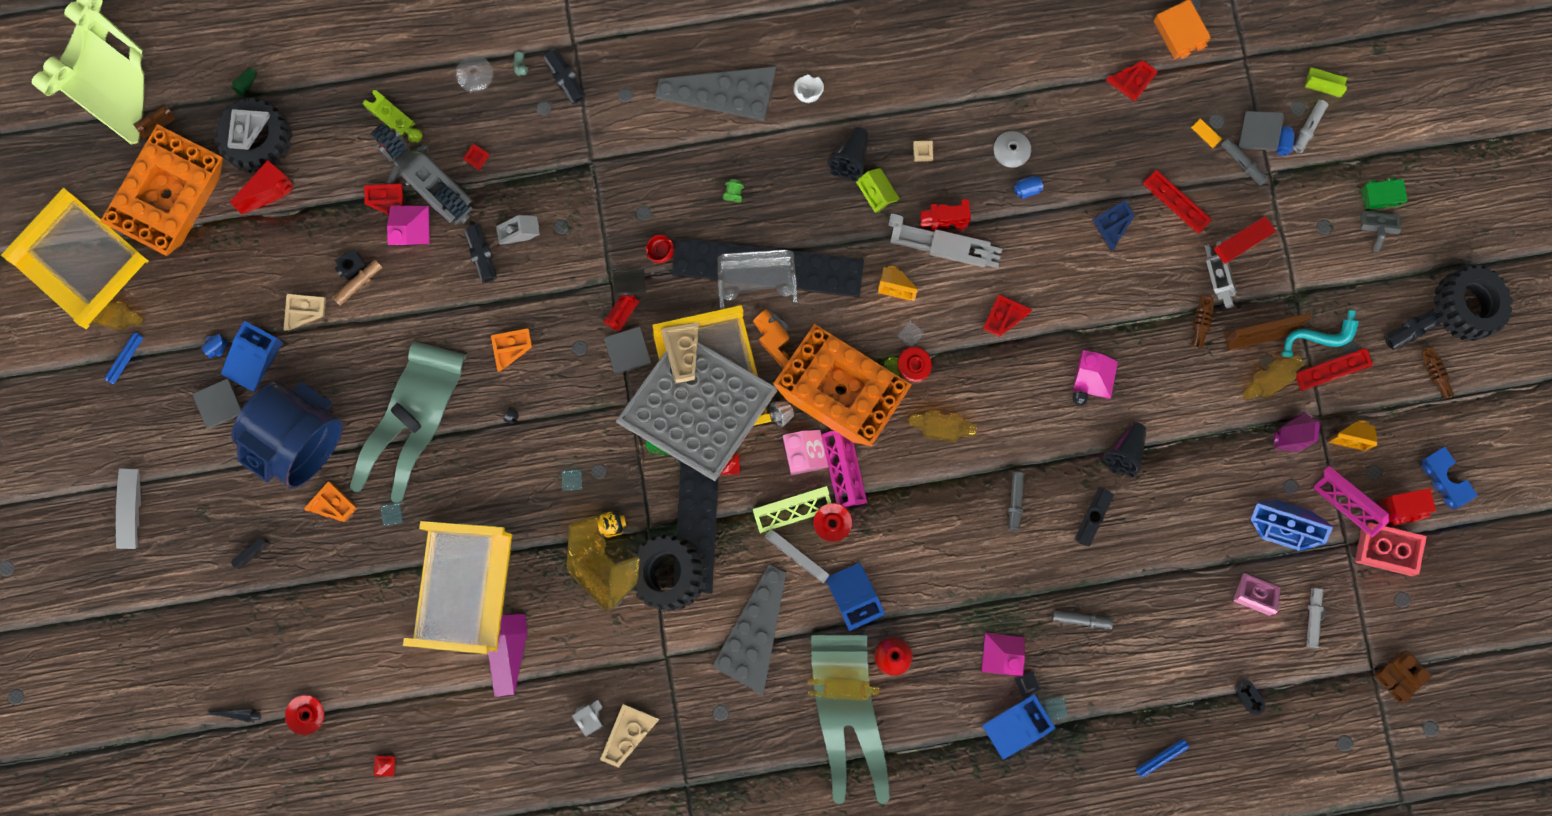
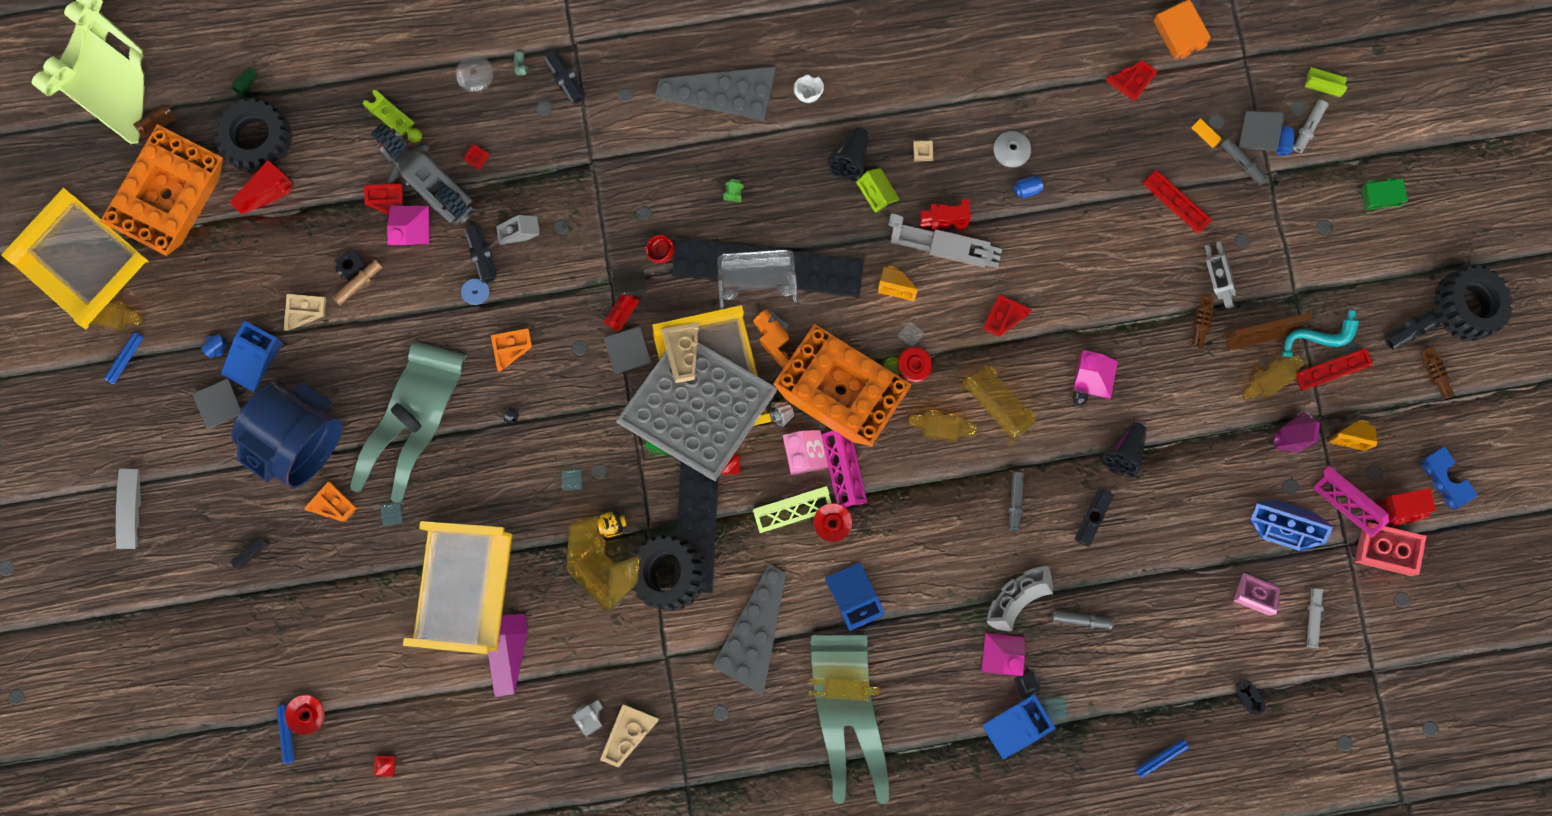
black piece [208,709,261,723] -> none
light grey wing [227,109,270,149] -> none
light grey beam [764,529,829,583] -> none
red piece [875,637,913,676] -> none
dark blue wing [1092,200,1135,251] -> none
red tile [1214,216,1276,264] -> none
dark grey plate [1360,211,1401,252] -> none
reddish brown hips [1373,650,1432,704] -> none
none -> blue axle [277,705,295,764]
none -> medium blue piece [461,279,489,305]
none -> clear yellow windscreen [959,365,1036,447]
none -> light grey brick [987,566,1053,631]

